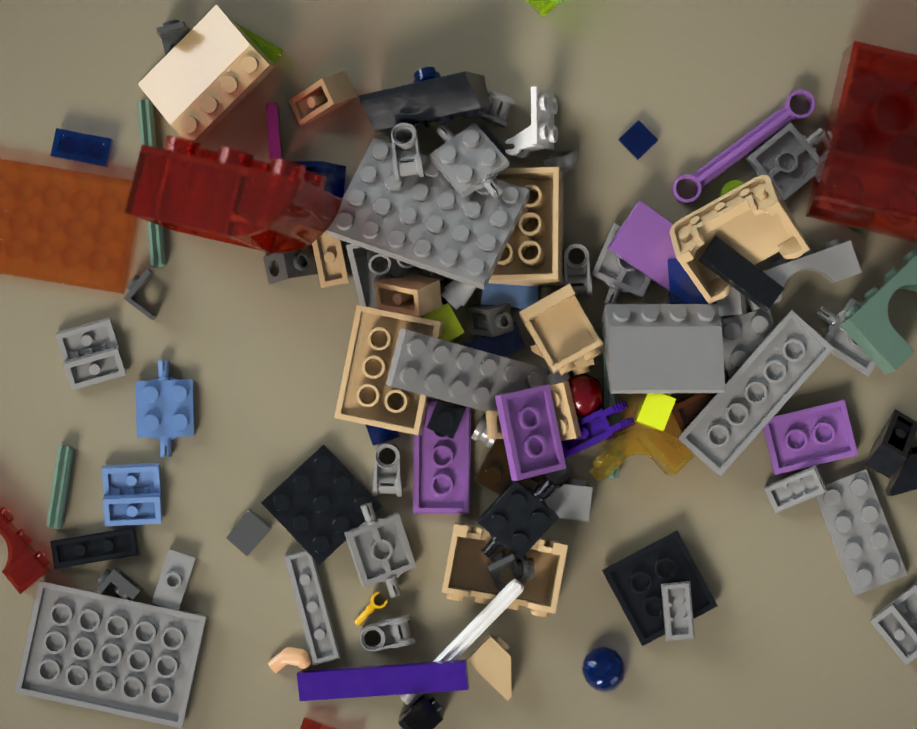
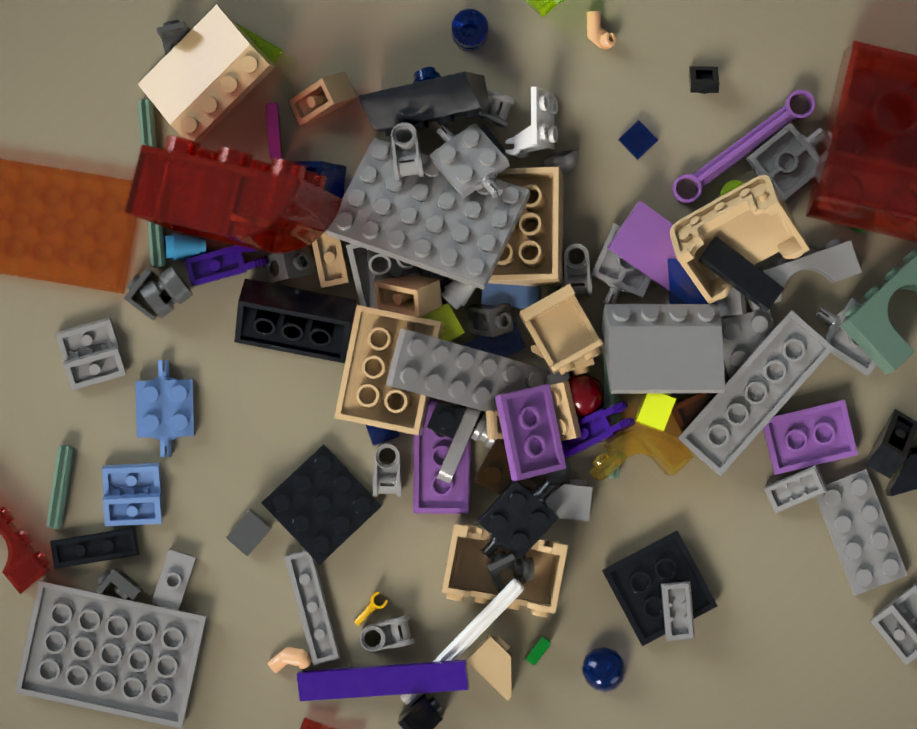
clear blue plate [51,128,113,168] -> none
light grey plate [344,502,417,598] -> none
none -> dark grey wheel [140,266,193,319]
none -> dark azure cone [165,233,206,261]
none -> dark purple hinge [184,241,268,287]
none -> black slope [234,279,357,363]
none -> light grey beam [437,407,481,484]
none -> clear blue wheel [452,9,488,52]
none -> green tile [525,635,551,665]
none -> light nougat arm [587,11,616,50]
none -> black plate [689,66,720,94]

